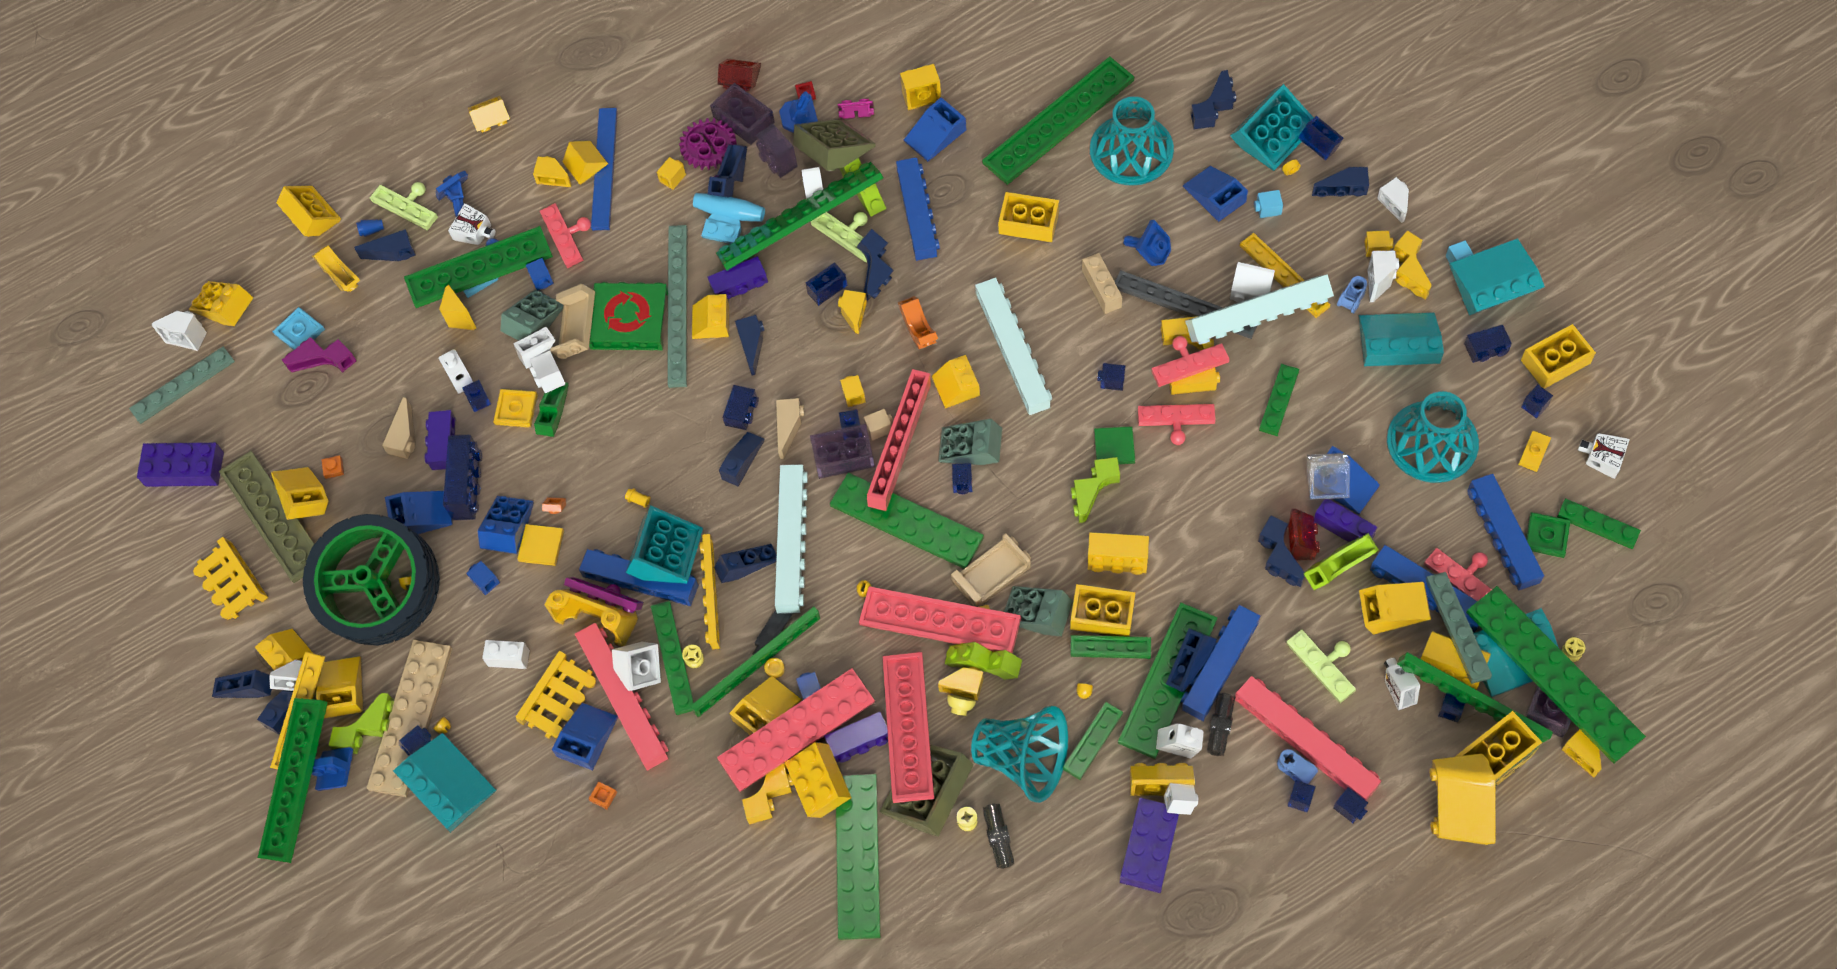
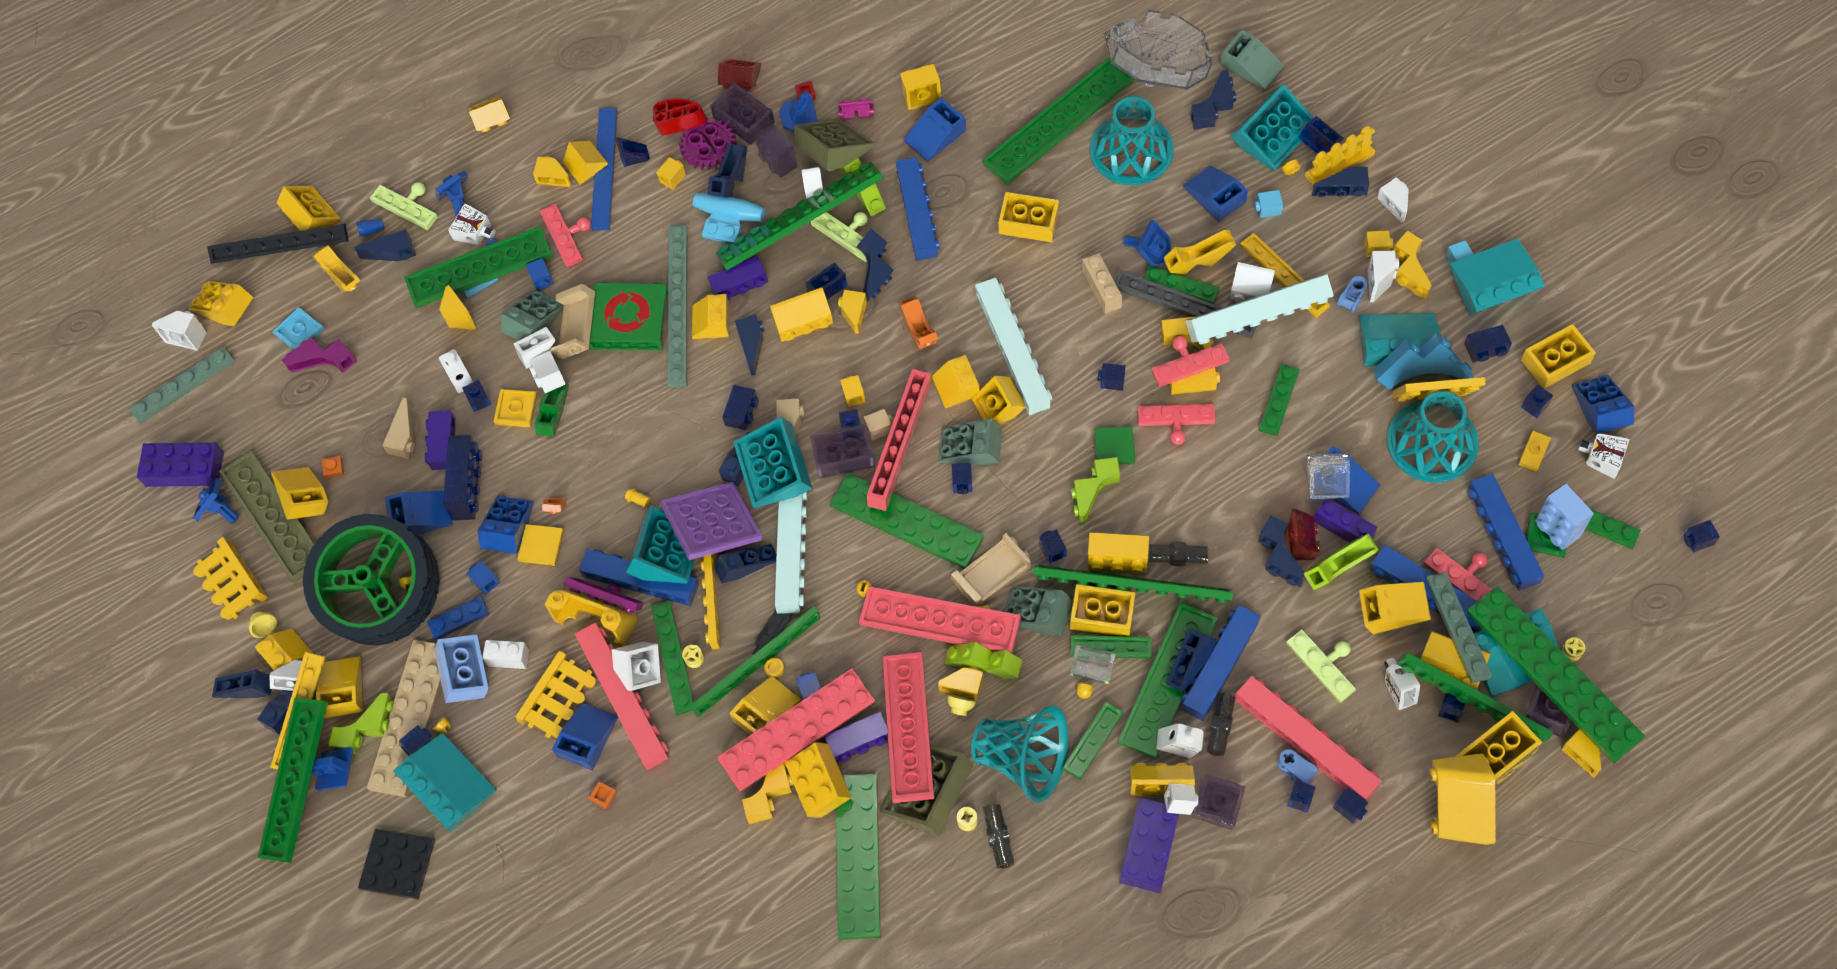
none -> blue piece [193,478,239,524]
none -> black plate [207,224,349,264]
none -> light yellow piece [249,612,277,638]
none -> black plate [358,829,435,900]
none -> blue plate [427,596,490,640]
none -> light blue brick [434,635,489,703]
none -> clear blue slope [616,137,650,167]
none -> red beam [653,98,707,136]
none -> medium lavender plate [661,482,762,560]
none -> teal slope [733,417,813,508]
none -> yellow slope [770,288,833,342]
none -> yellow slope [972,376,1026,425]
none -> green plate [1033,565,1233,603]
none -> clear blue brick [1039,529,1067,564]
none -> clear brick [1069,645,1116,685]
none -> clear windscreen [1104,10,1213,90]
none -> green plate [1144,265,1220,304]
none -> clear smoke piece [1148,542,1208,567]
none -> yellow arch [1164,230,1236,275]
none -> clear purple brick [1191,774,1246,830]
none -> sand green slope [1221,29,1285,90]
none -> yellow fence [1305,126,1375,185]
none -> dark azure arch [1373,334,1474,389]
none -> yellow plate [1392,377,1486,402]
none -> light blue brick [1536,484,1594,550]
none -> blue slope [1572,375,1634,434]
none -> clear blue brick [1683,520,1720,553]

